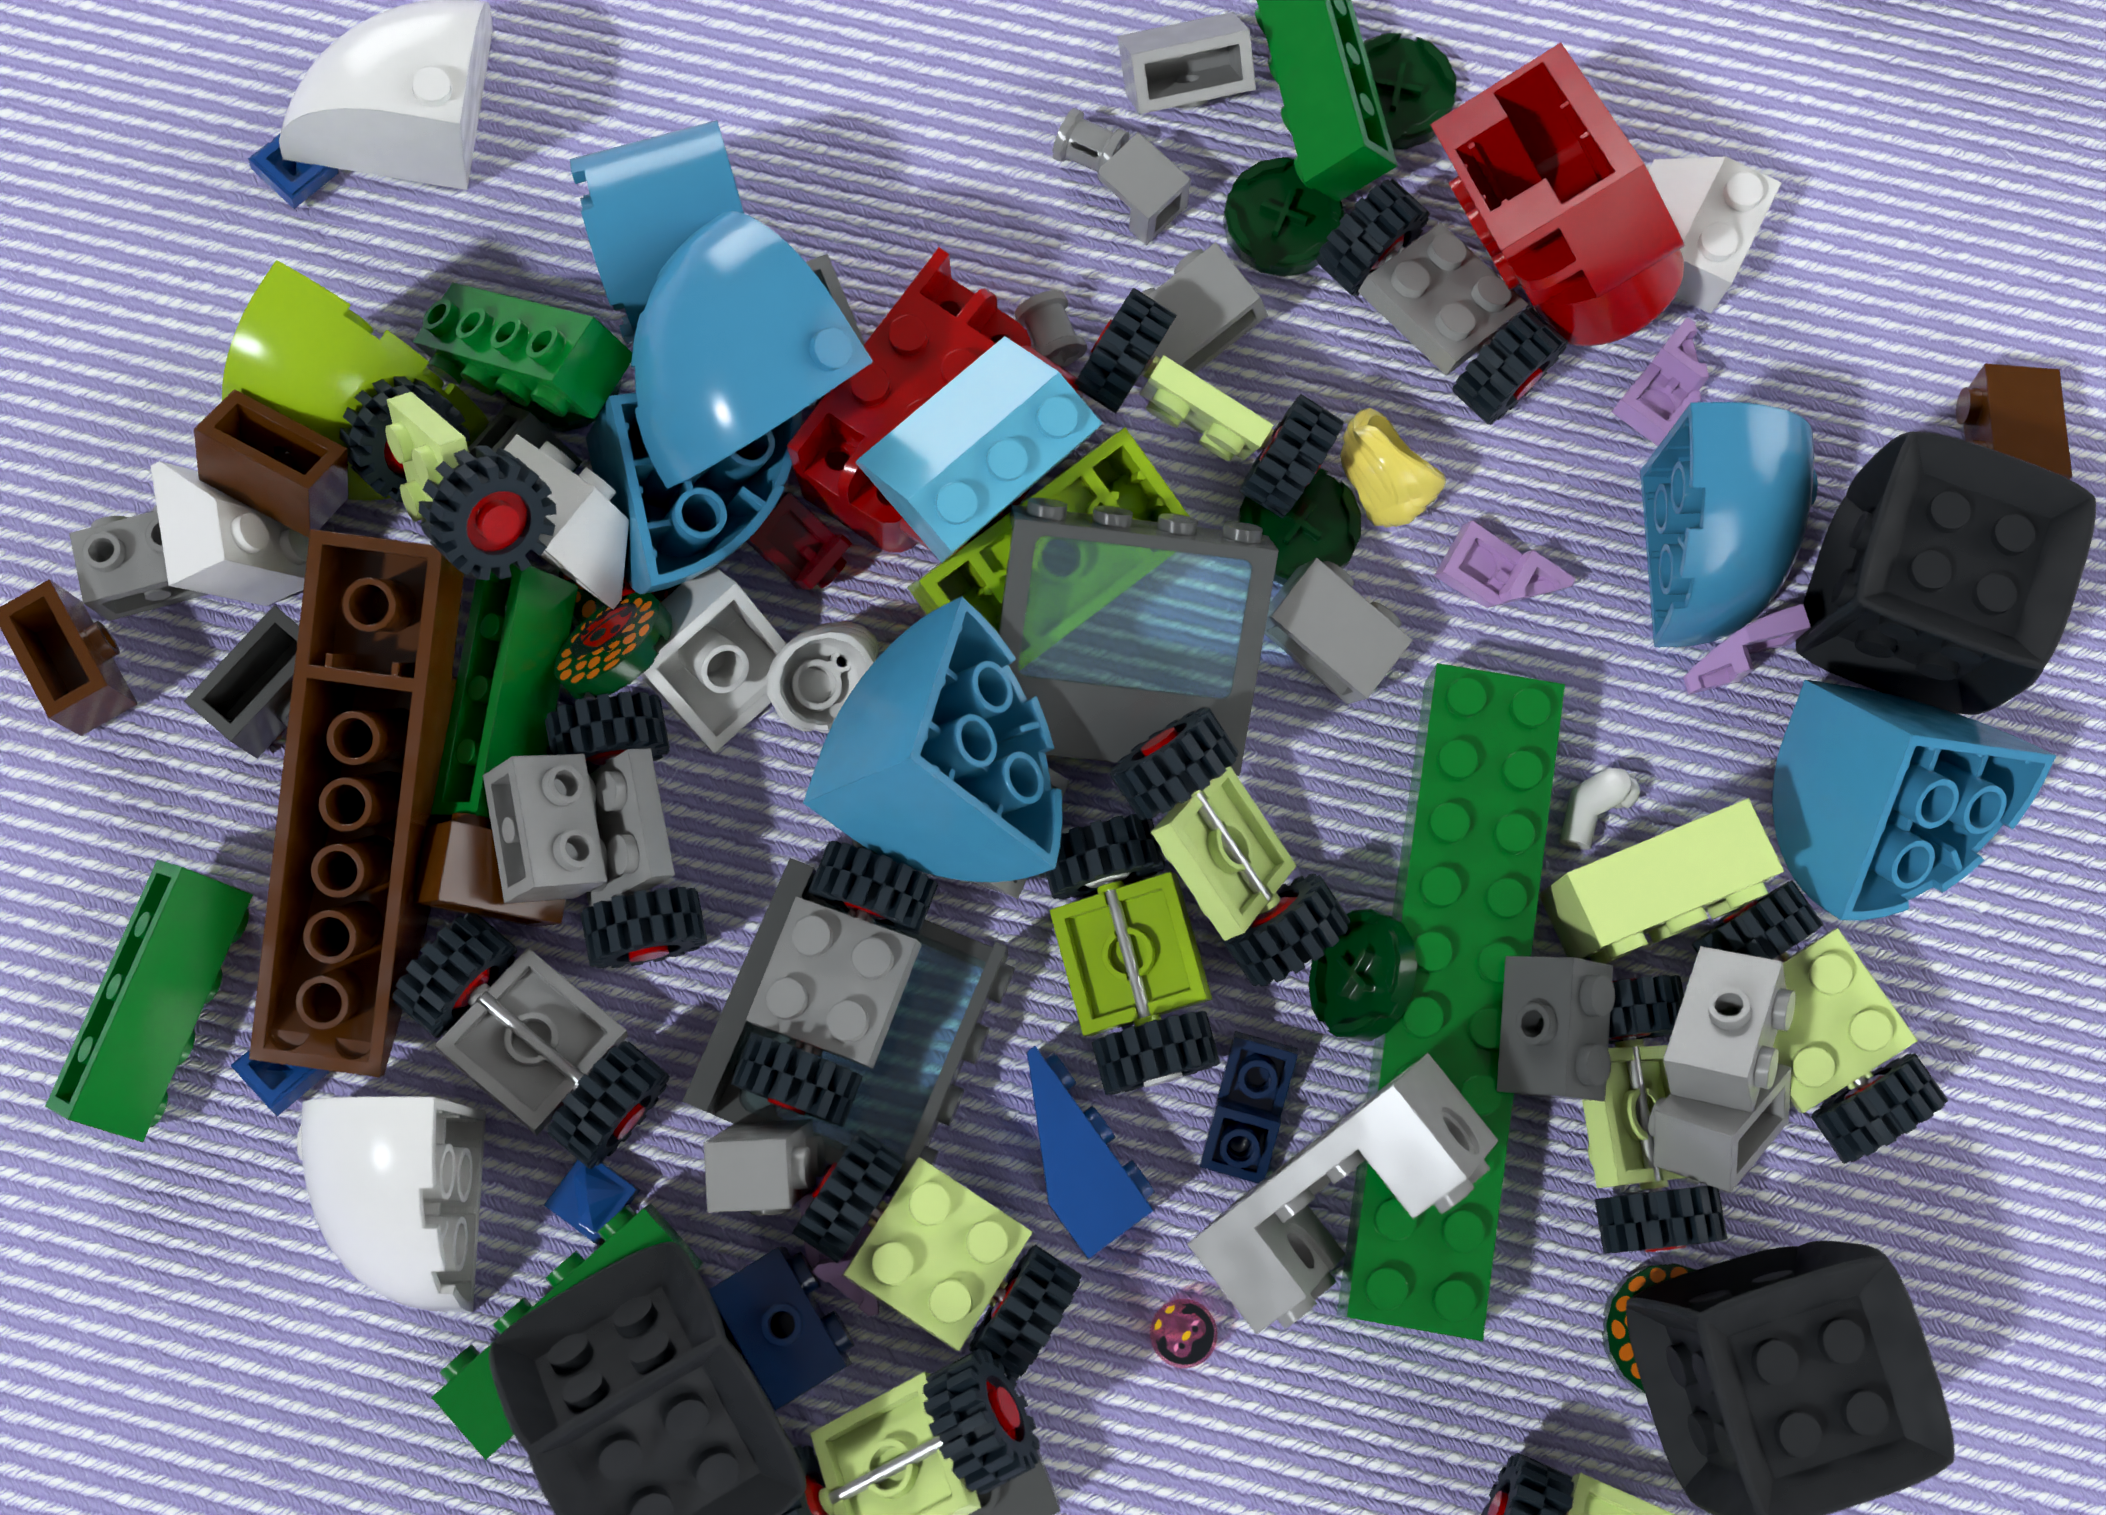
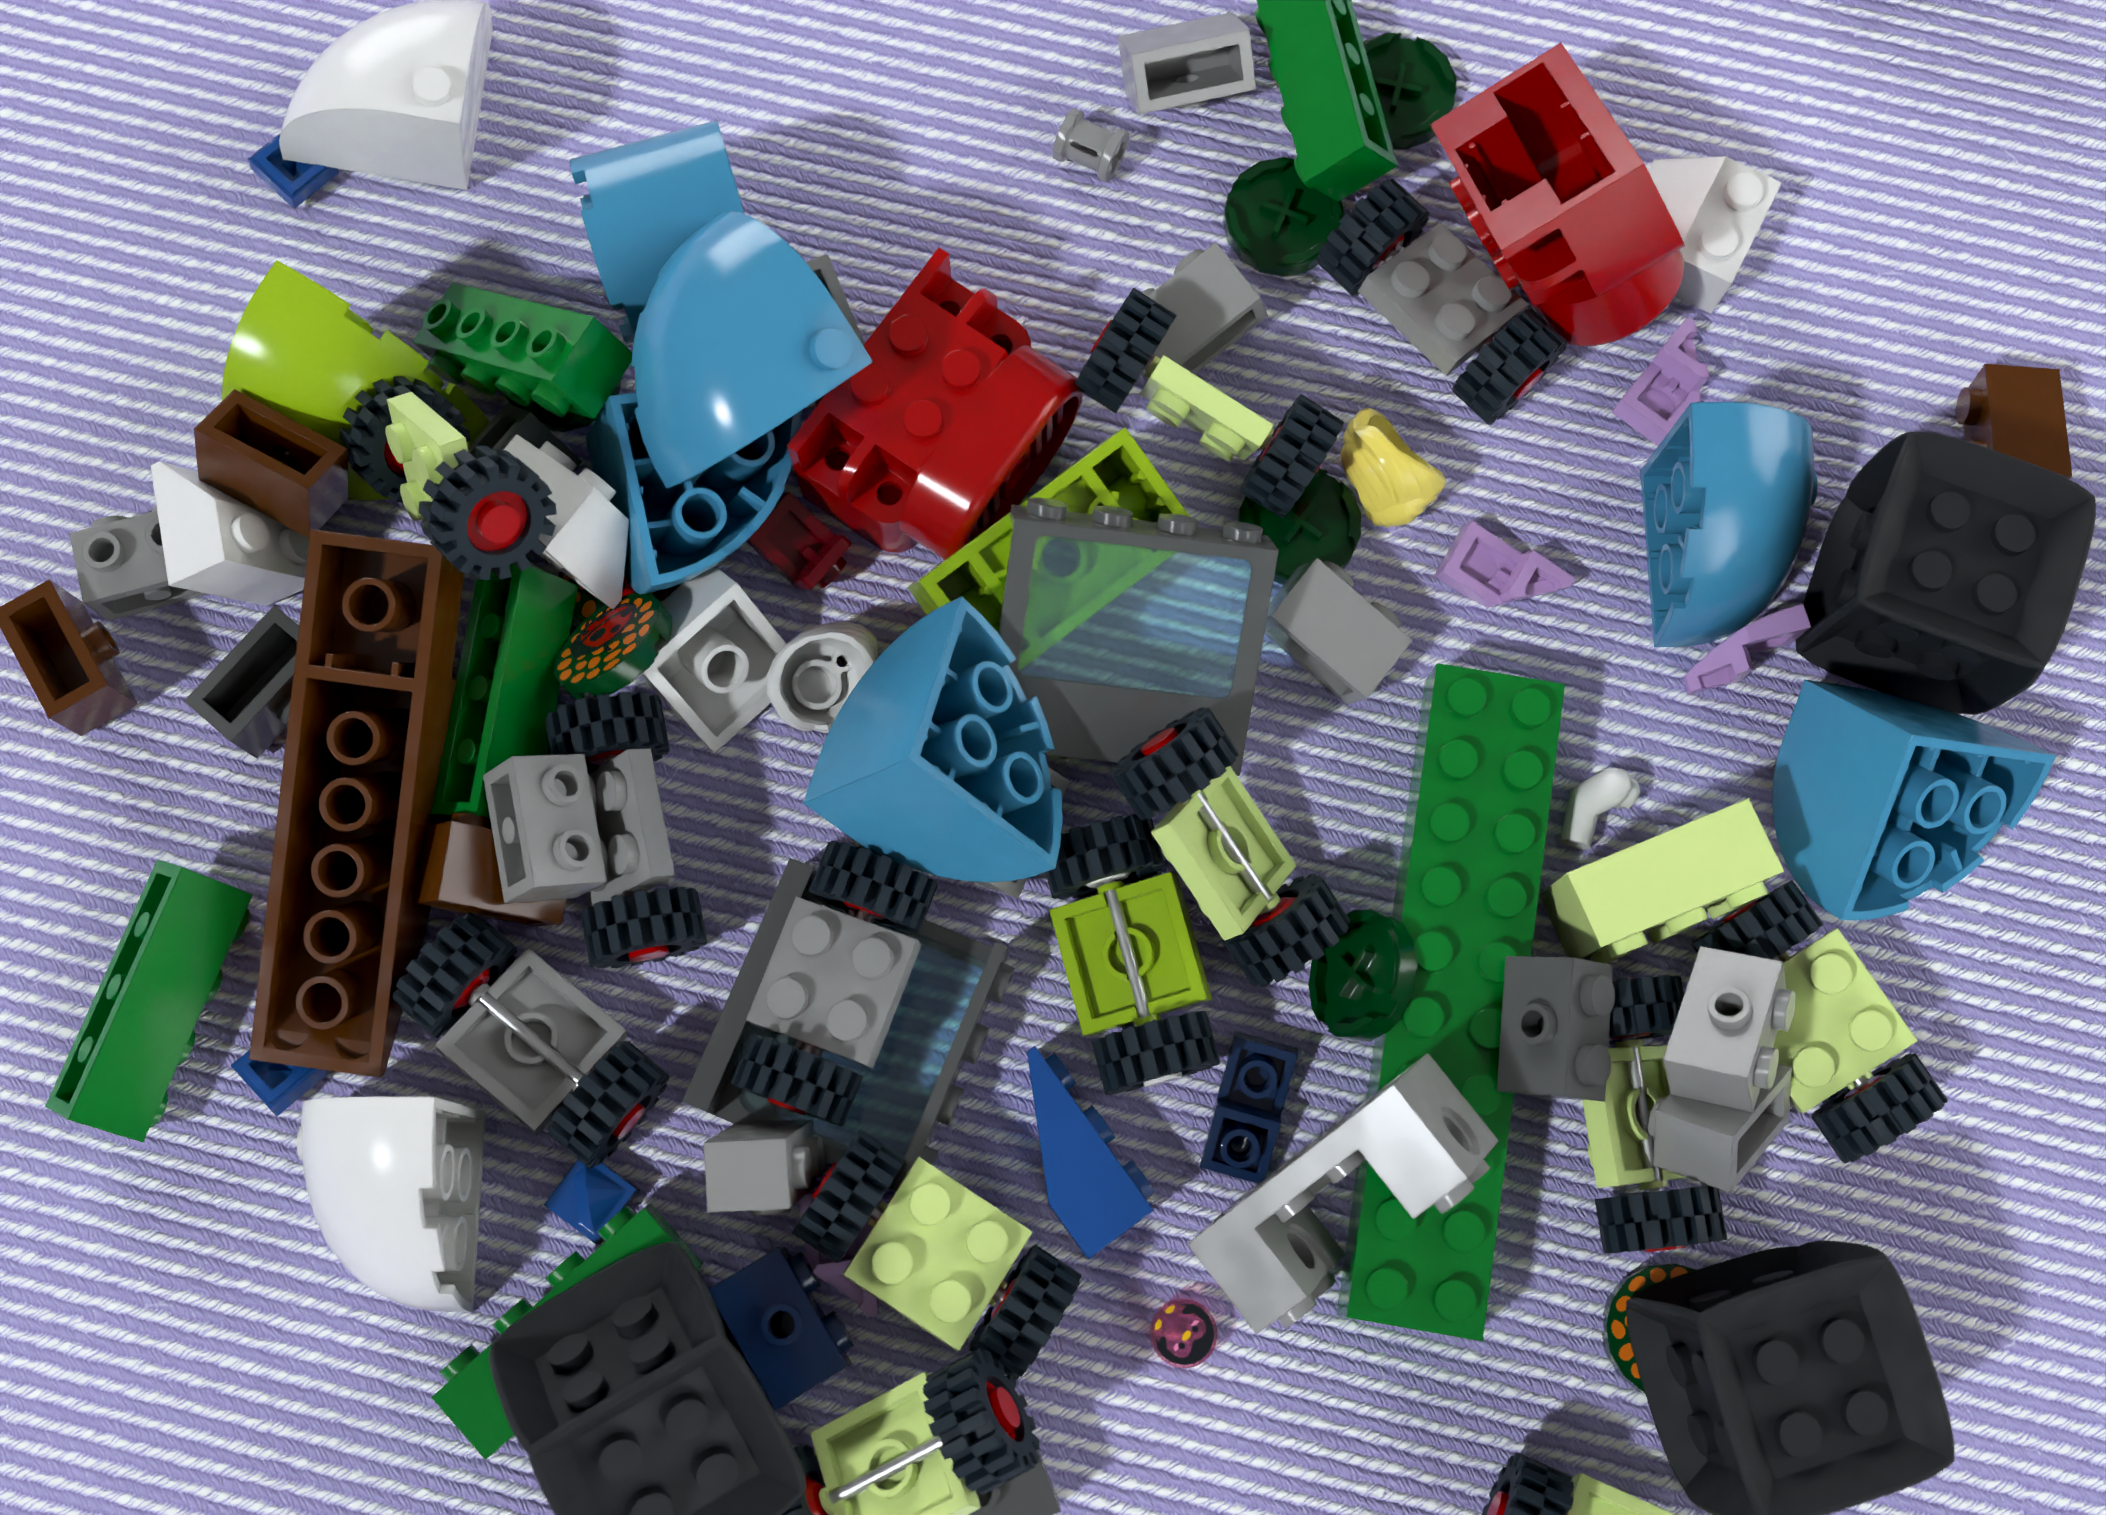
medium azure slope [855,336,1103,563] -> none
light grey bush [1015,290,1087,368] -> none
light grey panel [1098,132,1191,246] -> none

